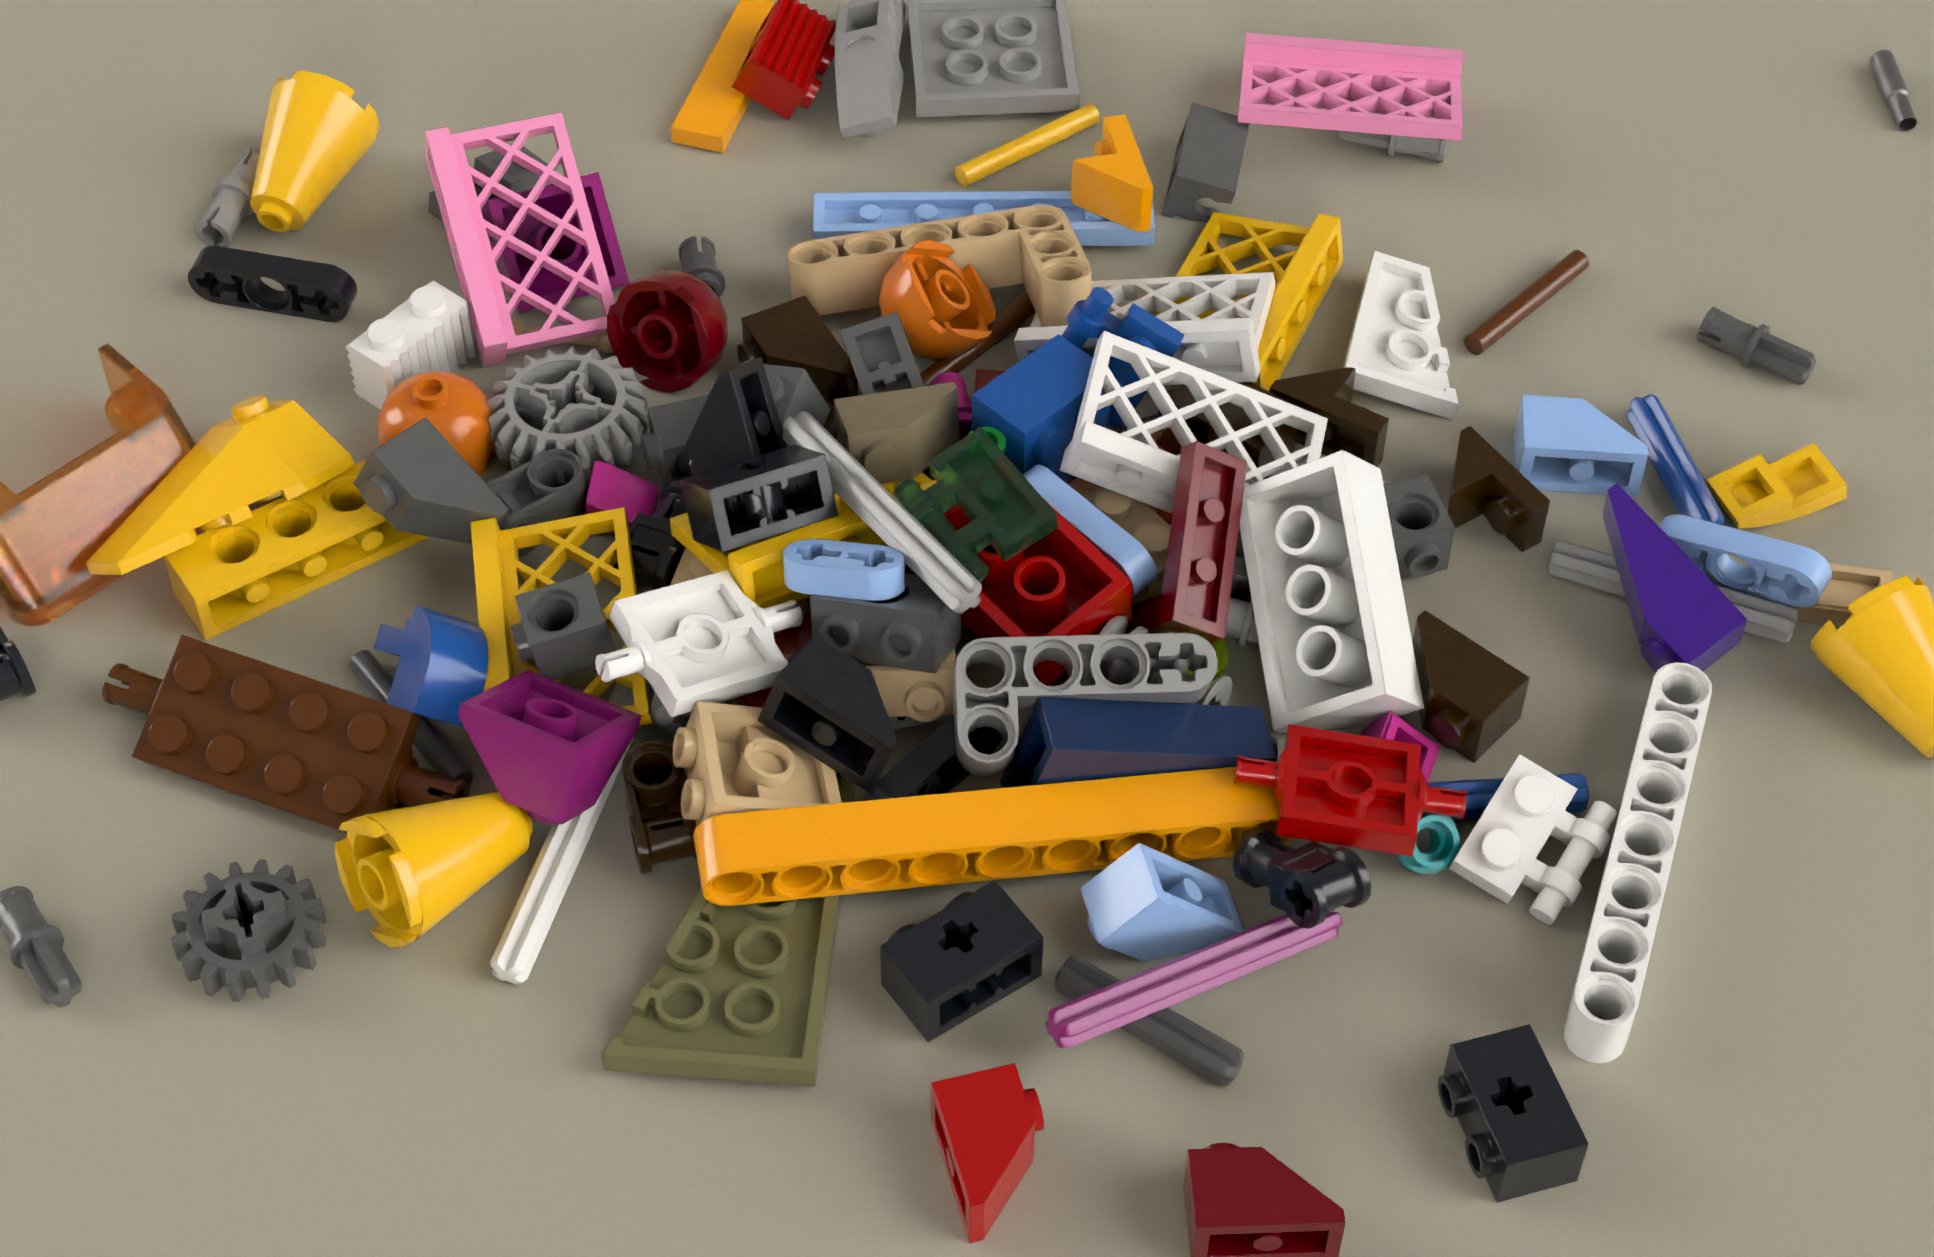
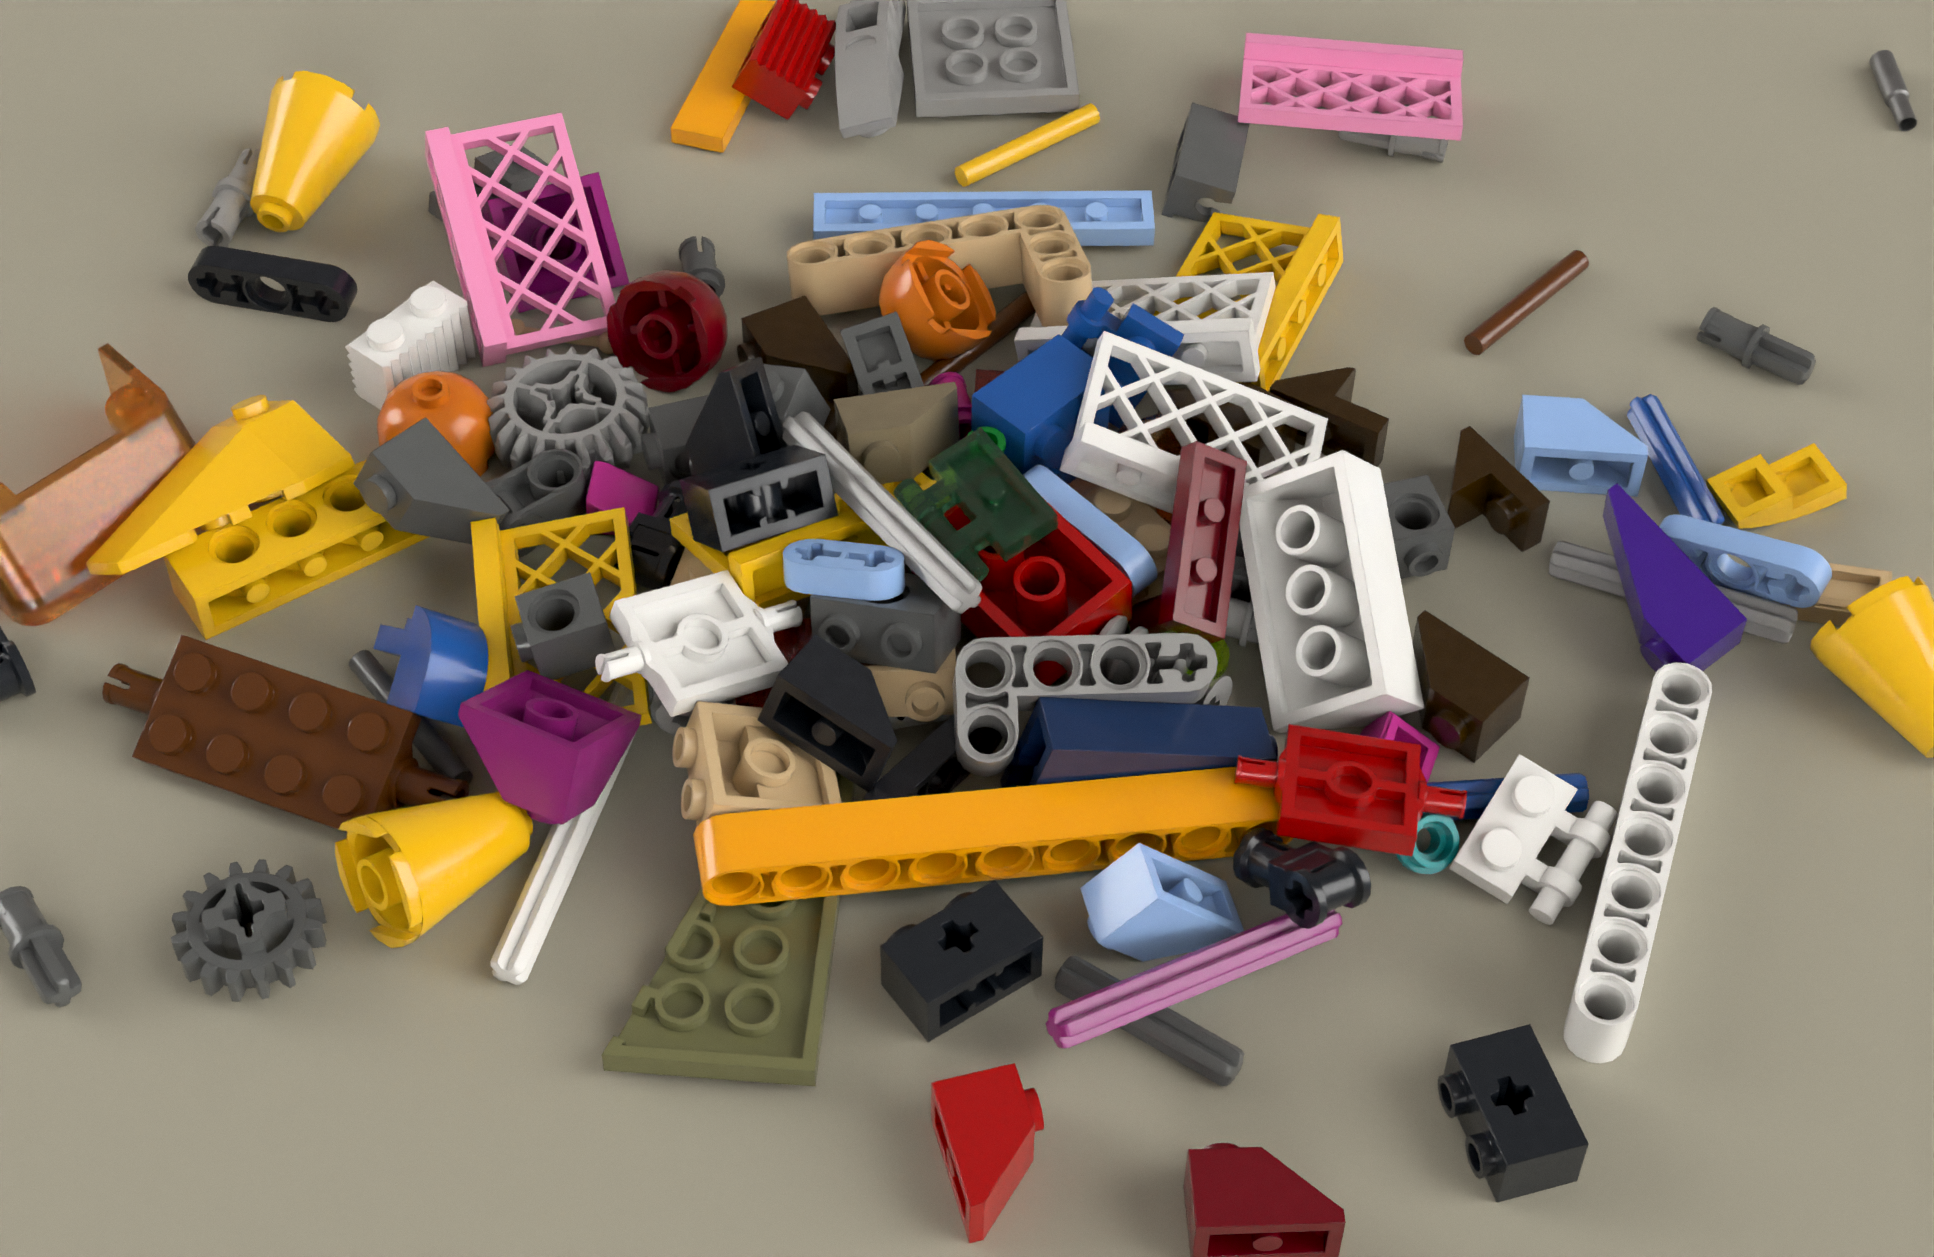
dark brown piece [623,740,697,874] -> none
light orange slope [1071,114,1153,232] -> none
white wing [1343,251,1459,420] -> none

